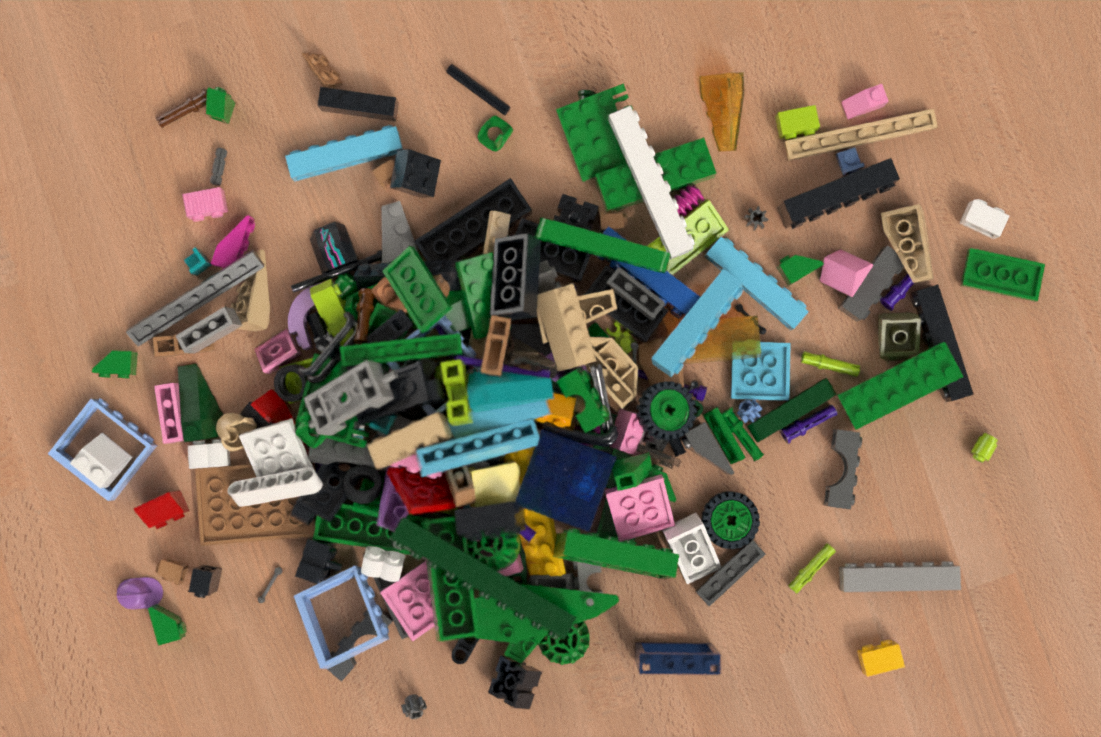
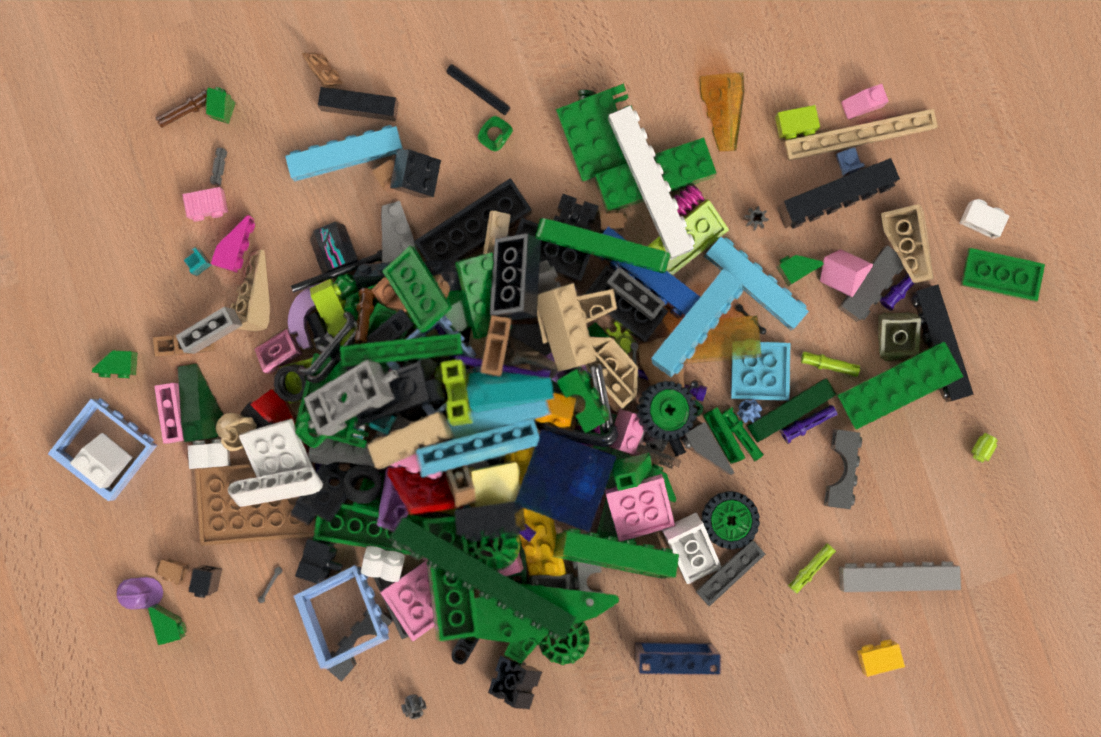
plate [126,250,265,347] -> none
red slope [133,490,189,530] -> none

